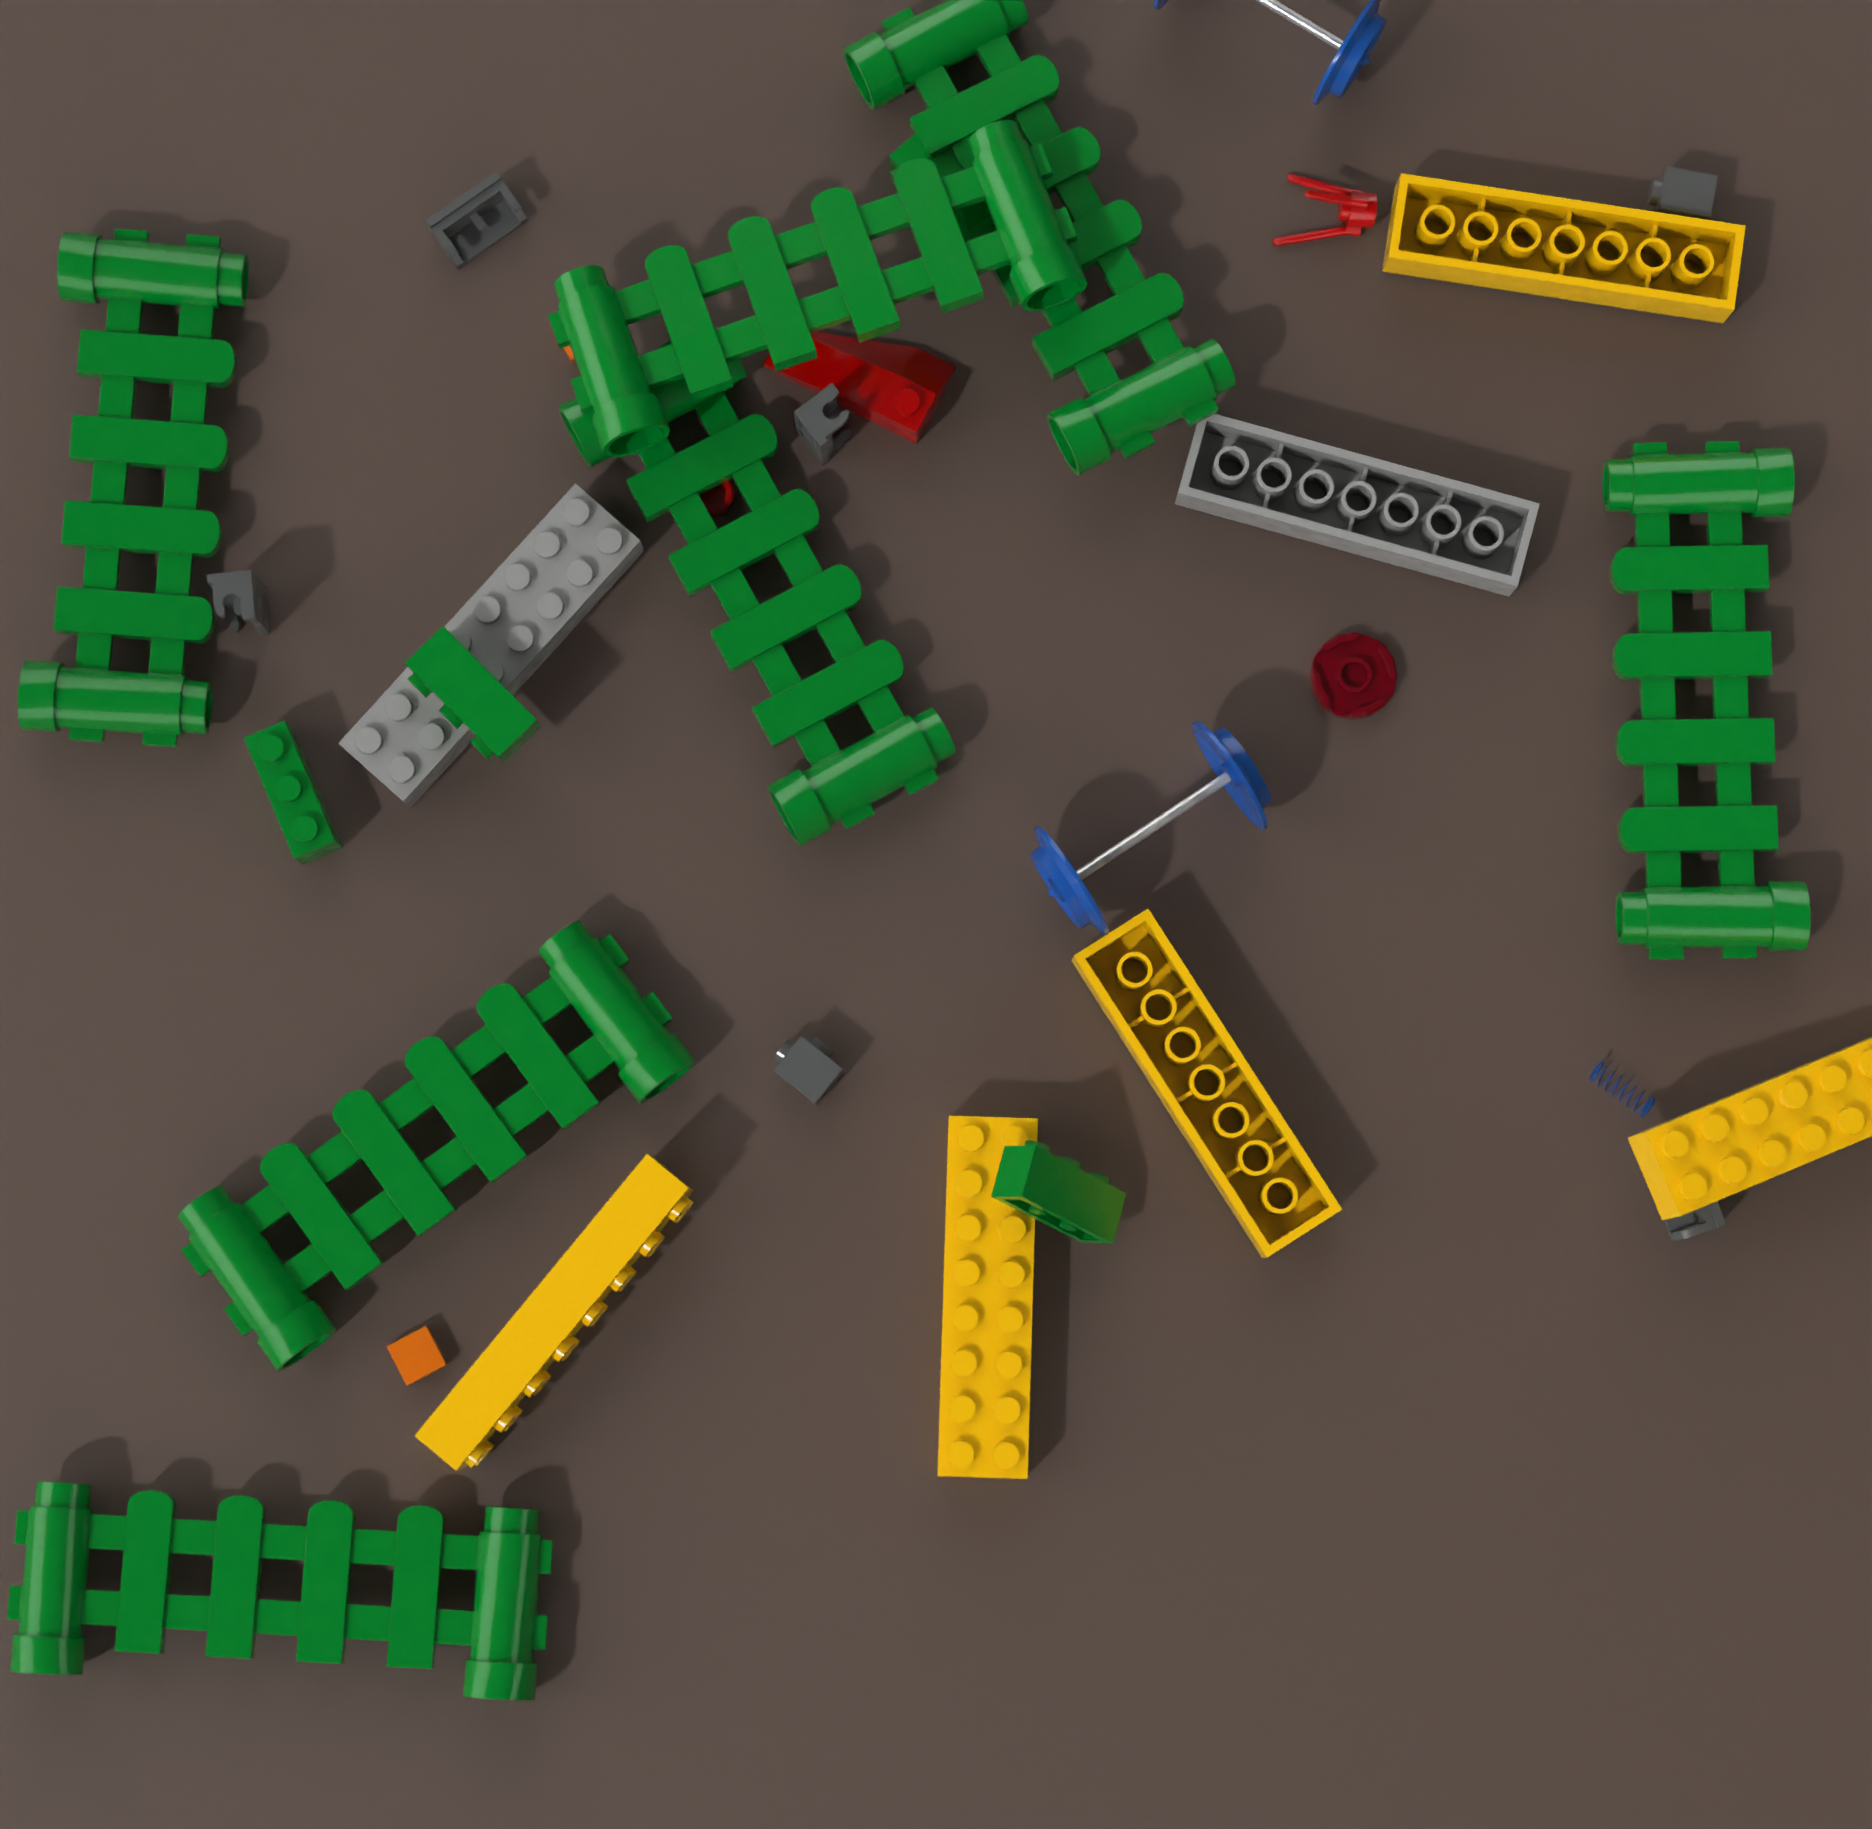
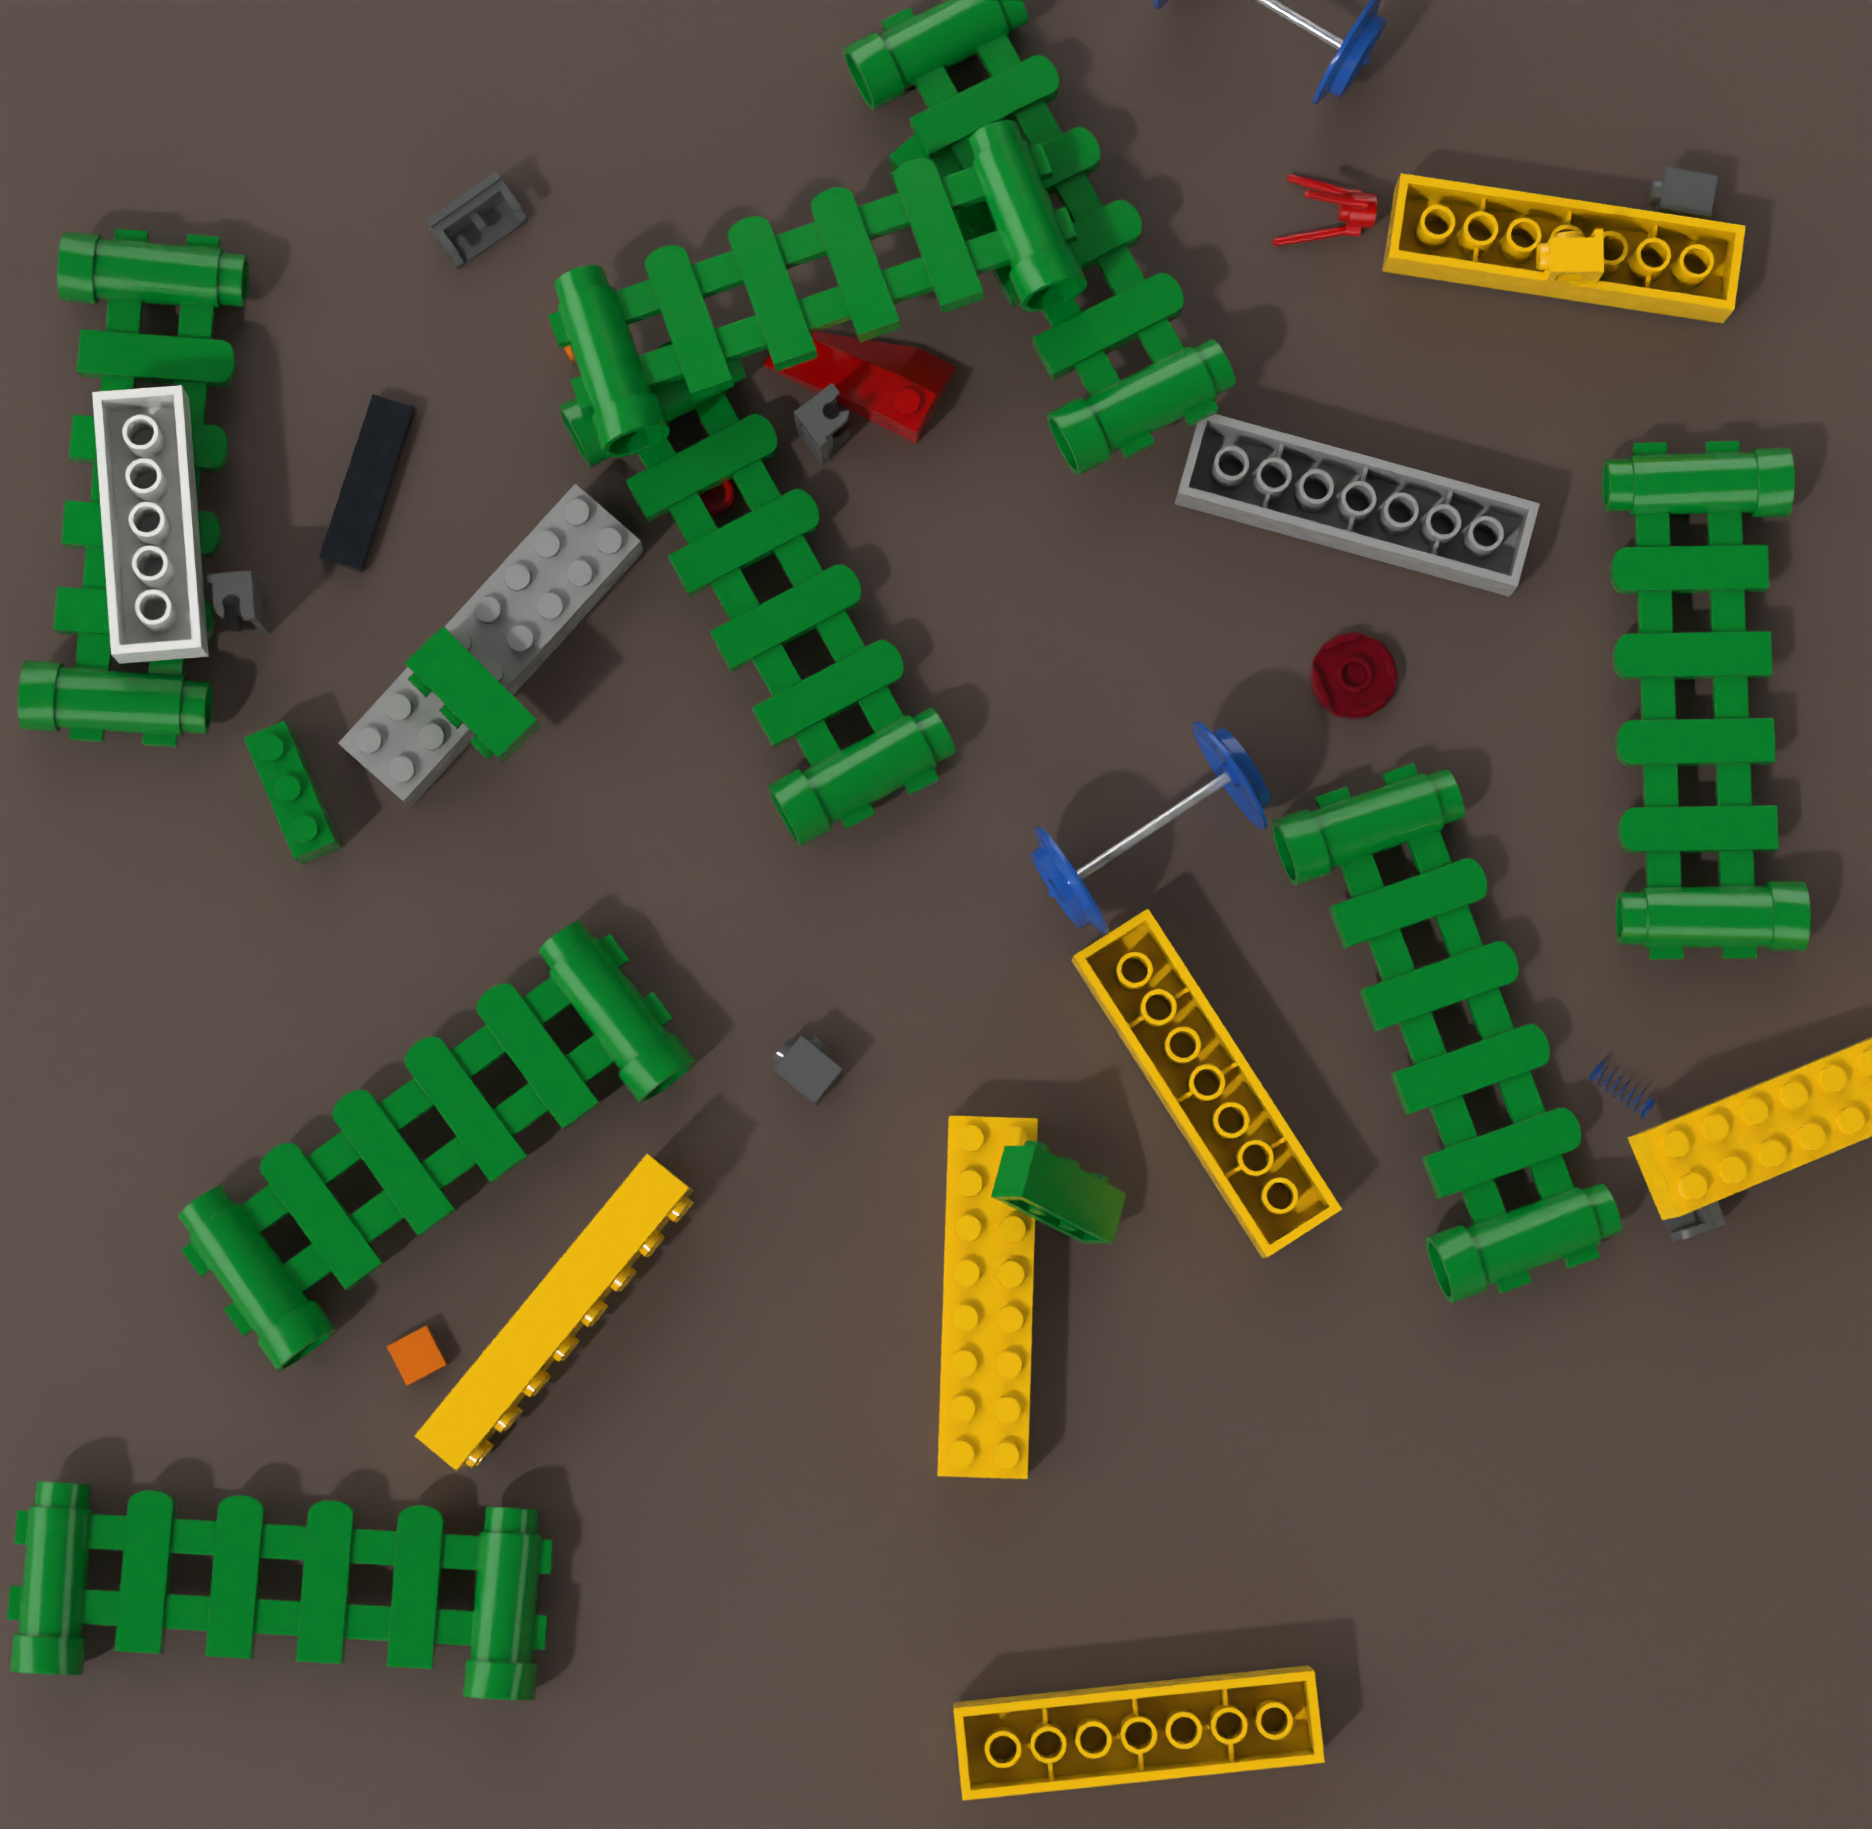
none -> white brick [92,385,209,664]
none -> black tile [319,394,416,573]
none -> yellow brick [953,1665,1325,1800]
none -> green fence [1271,763,1622,1304]
none -> yellow brick [1536,229,1604,284]

